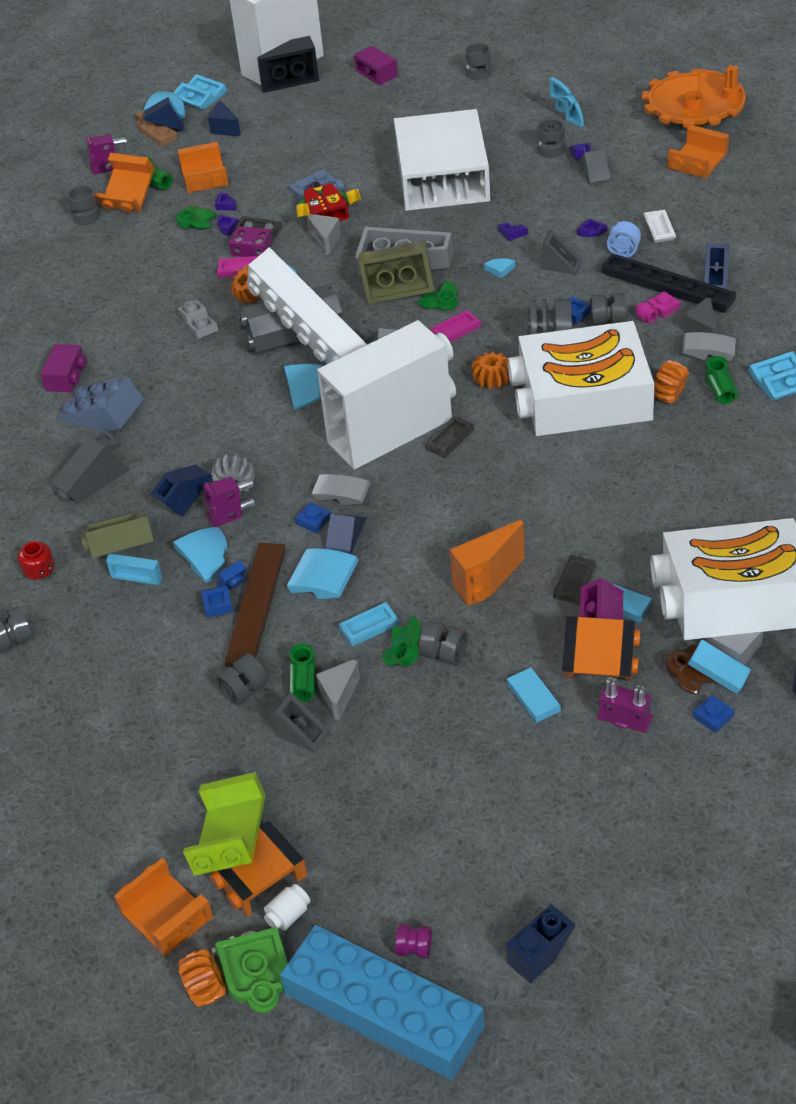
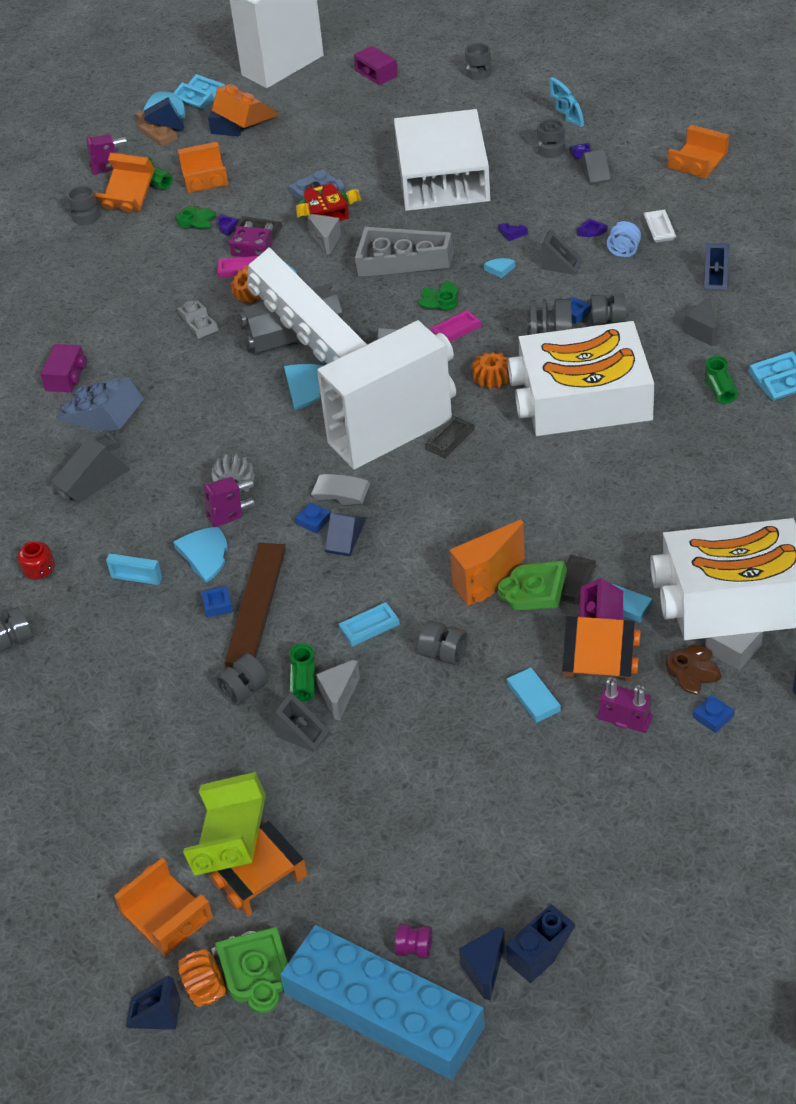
olive window [81,510,154,558] -> none
dark blue slope [150,464,212,517] -> none
dark purple tile [215,192,237,211] -> none
blue plate [216,560,246,589] -> none
black slope [257,36,319,93] -> none
white brick [264,884,310,931] -> none
medium azure slope [287,548,359,599] -> none
olive slope [358,240,435,304] -> none
green plate [382,616,421,667] -> none
black plate [601,253,736,313] -> none
dark pink plate [635,291,680,323] -> none
orange piece [642,65,746,128] -> none
orange gear [654,360,689,404] -> none
light grey slope [682,332,736,361] -> none
medium azure tile [688,640,751,694] -> none
none -> dark blue slope [126,976,181,1030]
none -> orange slope [212,84,278,128]
none -> dark blue slope [459,927,505,1000]
none -> bright green plate [497,561,567,610]

